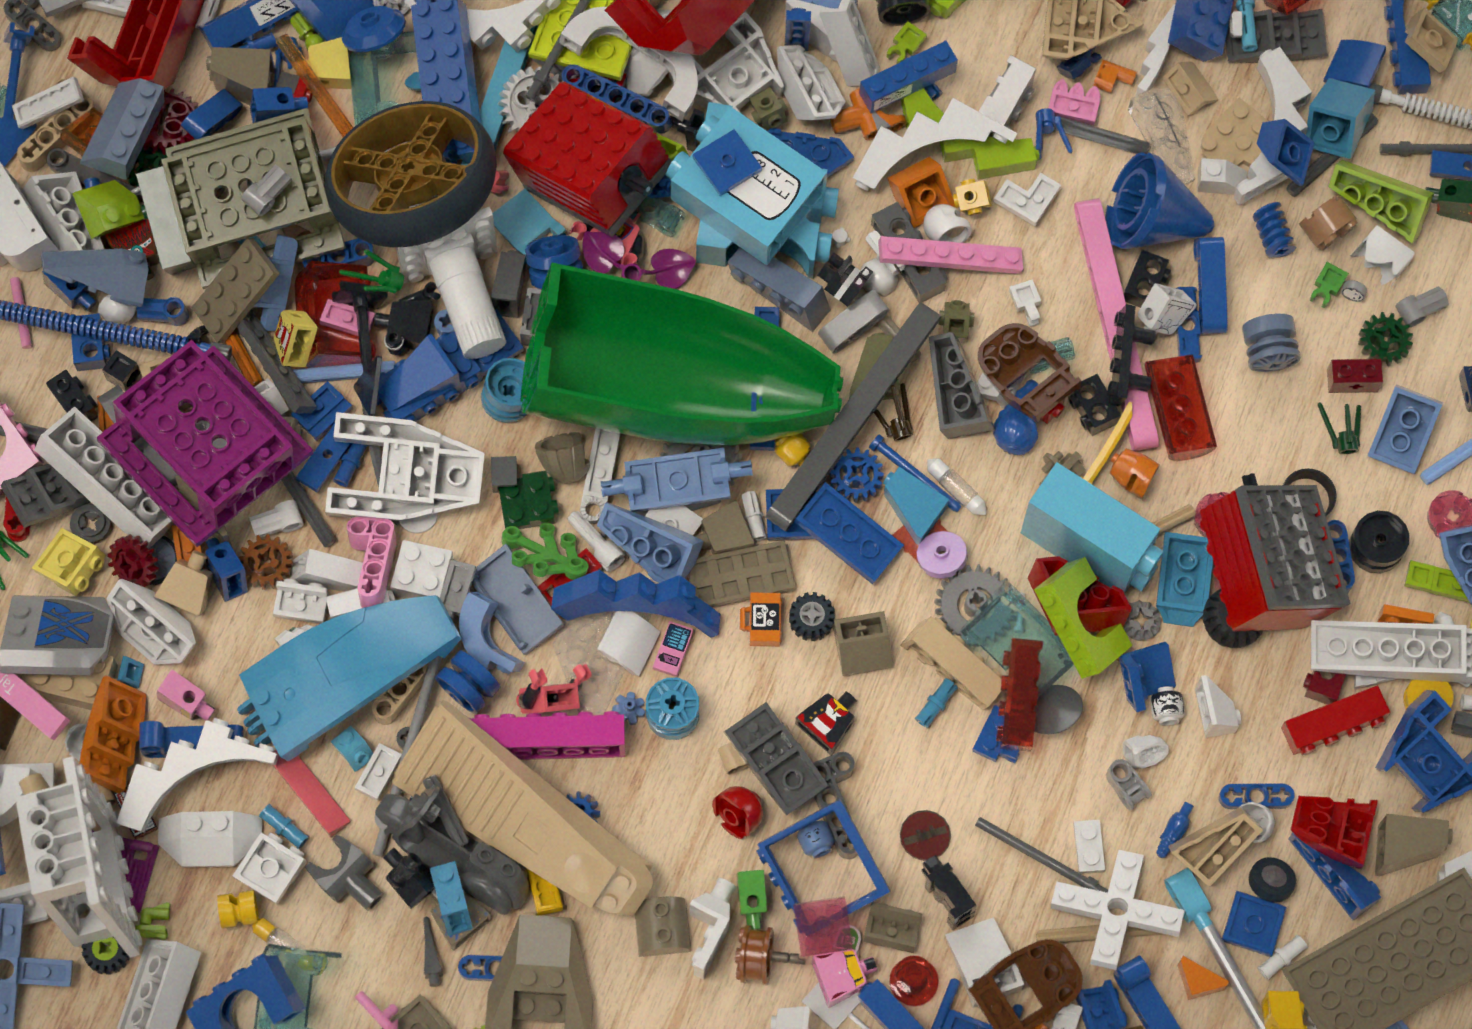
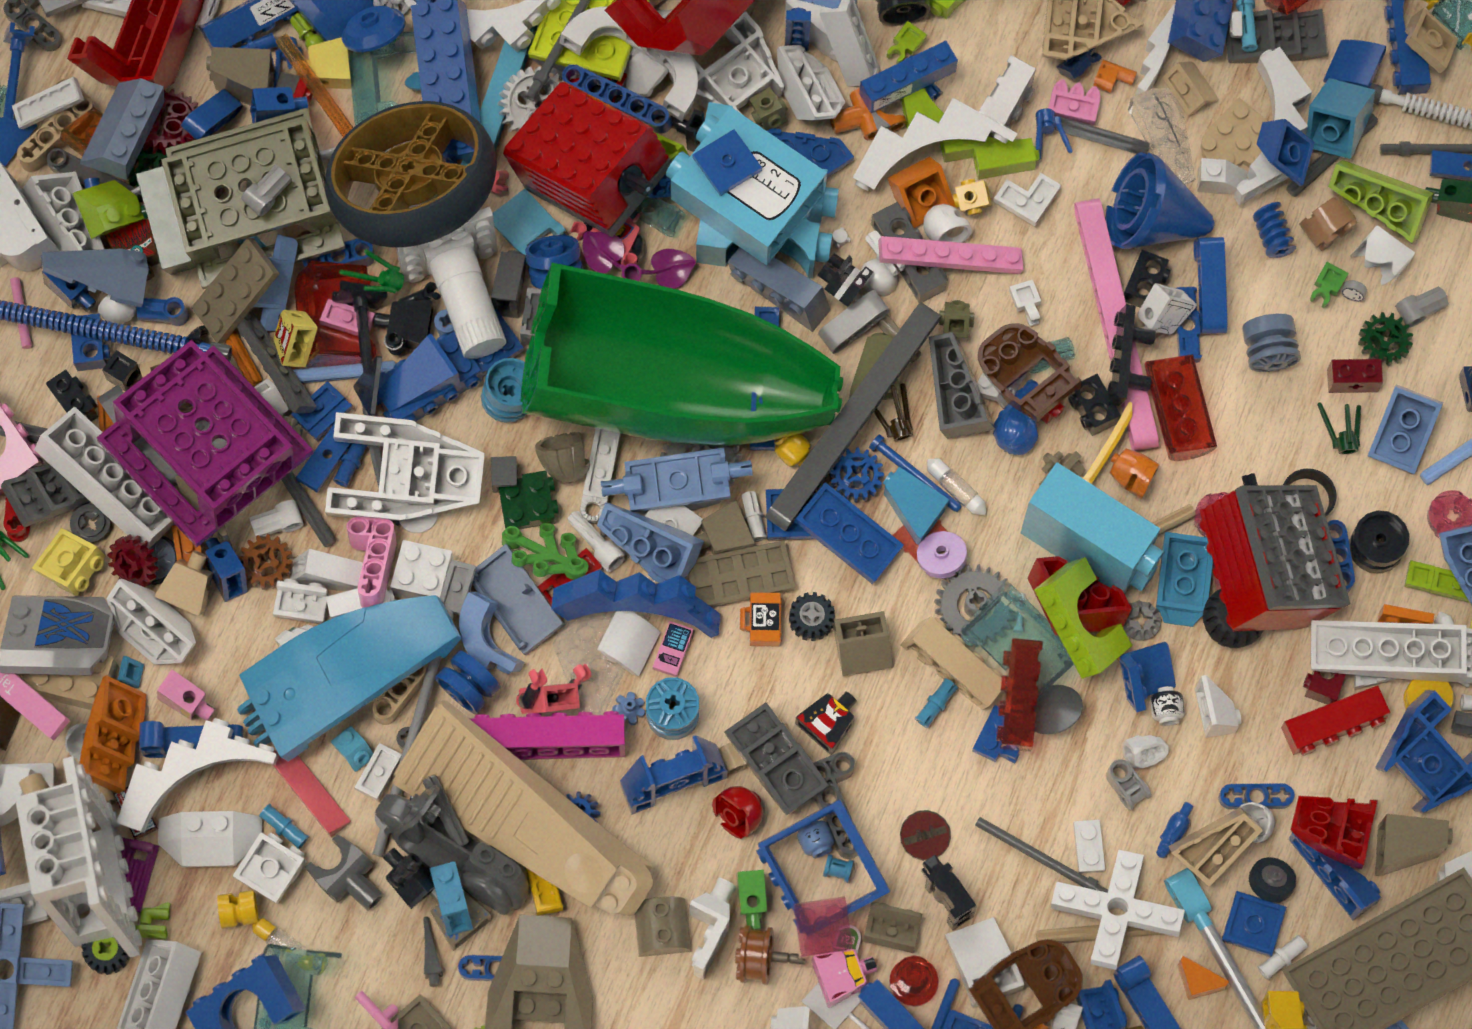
none -> blue wedge [620,735,728,814]
none -> dark azure bush [823,854,854,883]

